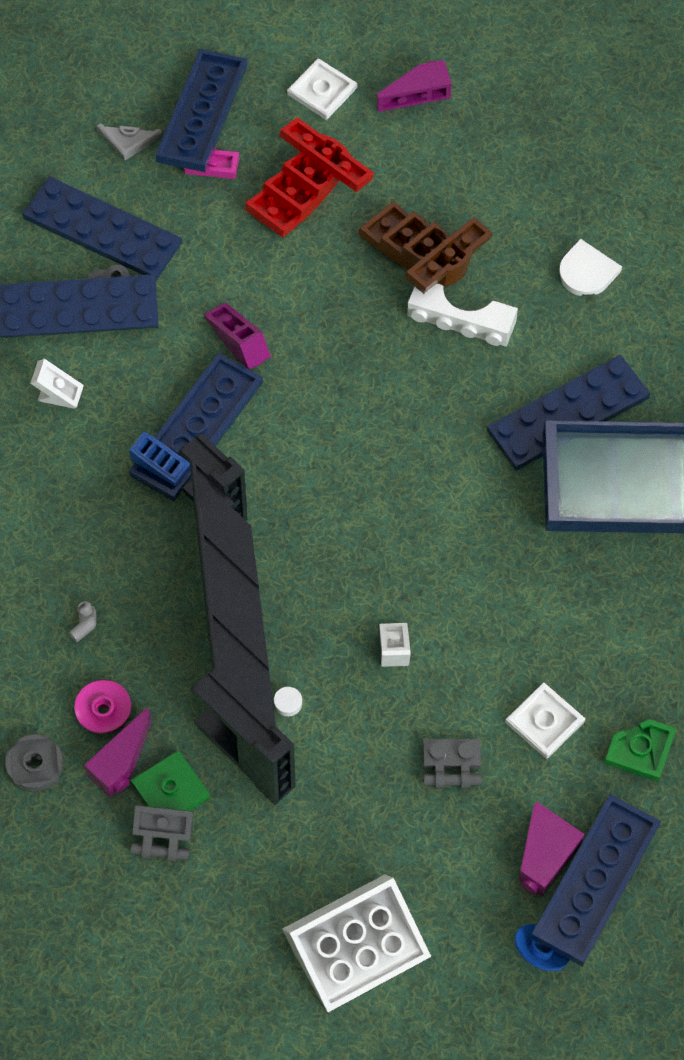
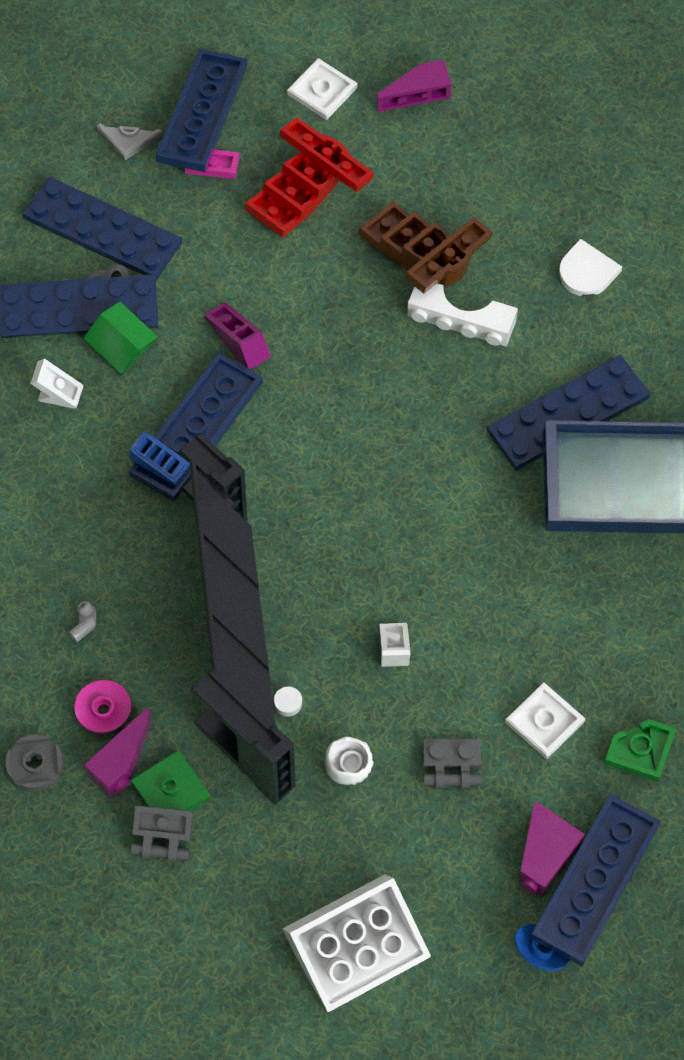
none -> green slope [83,302,158,375]
none -> white hair [324,737,374,785]

